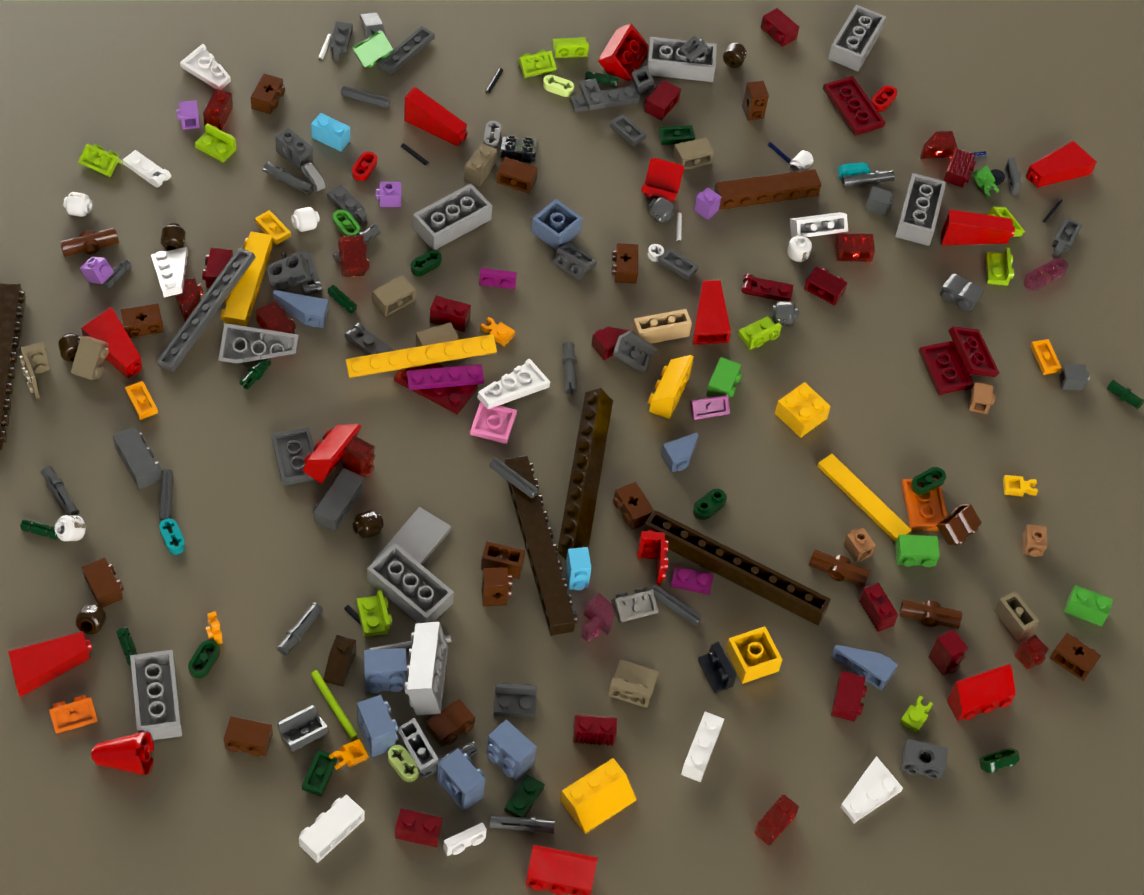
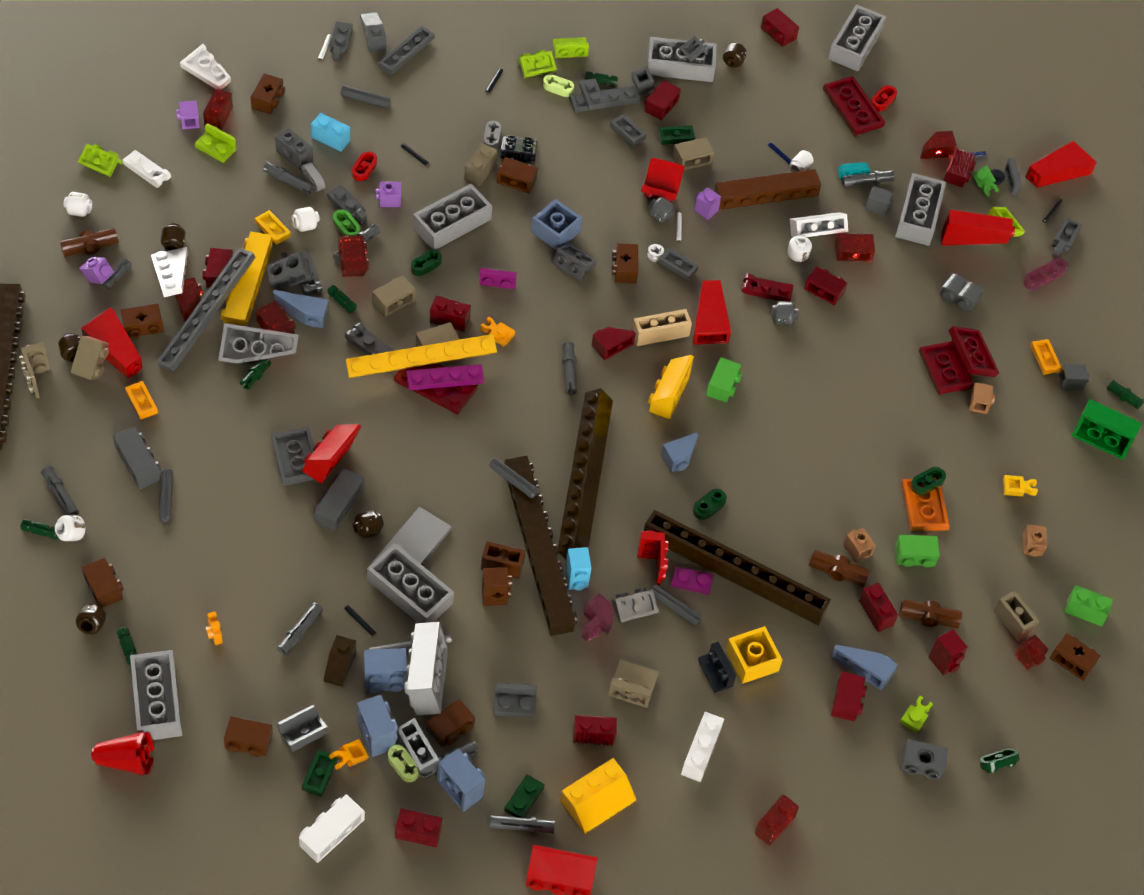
red slope [8,631,92,697] -> none
orange bracket [49,695,98,734] -> none
teal beam [159,518,185,555] -> none
dark green plate [188,640,220,678] -> none
lime bar [310,670,358,740] -> none
clear red brick [343,435,375,478] -> none
brick [352,30,393,68] -> none
lime bracket [356,590,392,637] -> none
red slope [404,87,468,147] -> none
white plate [443,822,487,856] -> none
bright pink plate [470,401,517,444] -> none
white wing [477,358,551,409] -> none
sand blue brick [486,720,537,781] -> none
red slope [597,23,649,81] -> none
dark grey bracket [613,331,657,373] -> none
reddish brown brick [613,481,654,530] -> none
plate [690,395,730,420] -> none
lime bracket [737,316,782,350] -> none
reddish brown brick [742,80,769,121] -> none
yellow brick [774,382,831,438] -> none
yellow tile [817,453,912,542] -> none
white wing [840,756,903,823] -> none
reddish brown brick [937,503,982,546] -> none
red slope [947,664,1016,721] -> none
lime bracket [985,247,1014,286] -> none
none -> green brick [1072,399,1142,460]

